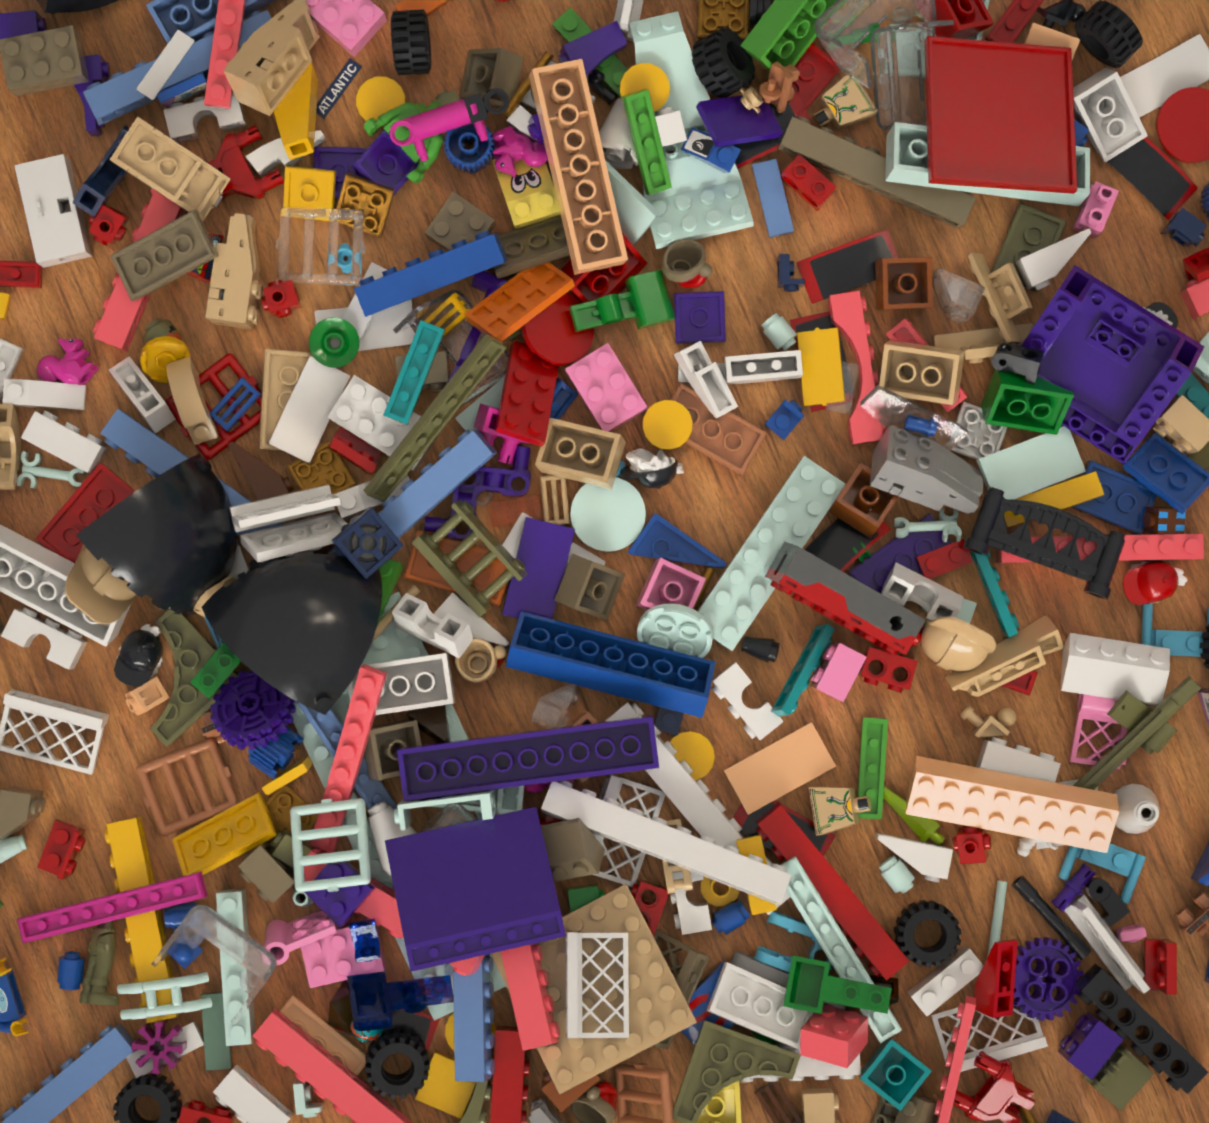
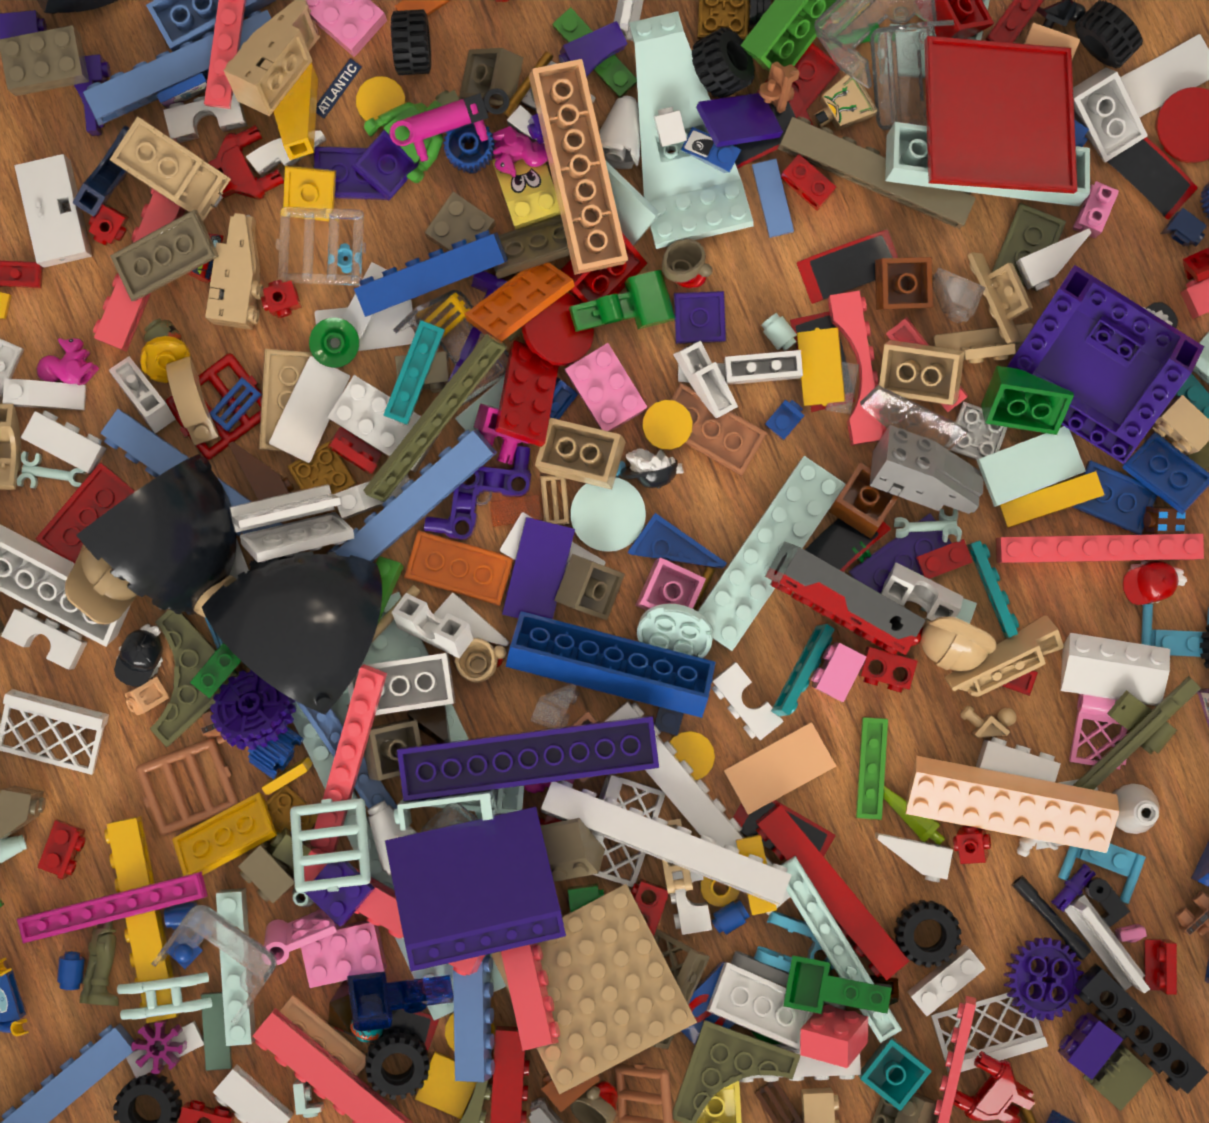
white sticker [137,30,194,100] -> none
dark blue piece [332,507,404,579] -> none
pearl gold tile [333,173,395,237] -> none
clear blue bracket [349,919,381,963] -> none
olive fence [412,499,528,618] -> none
white fence [566,932,629,1038] -> none
black arm [588,70,617,105] -> none
yellow tile [620,63,670,112] -> none
bright green plate [622,89,672,195] -> none
tan plate [740,87,763,113] -> none
black cone [741,637,780,663] -> none
dark blue bracket [777,254,805,292] -> none
tan torso [809,787,871,836] -> none
light aqua brick [878,855,915,894] -> none
blue pin [904,414,938,438] -> none
black piece [963,487,1125,600] -> none
red slope [974,939,1018,1018] -> none
light aqua bar [987,880,1008,957] -> none
black leg [992,343,1044,384] -> none

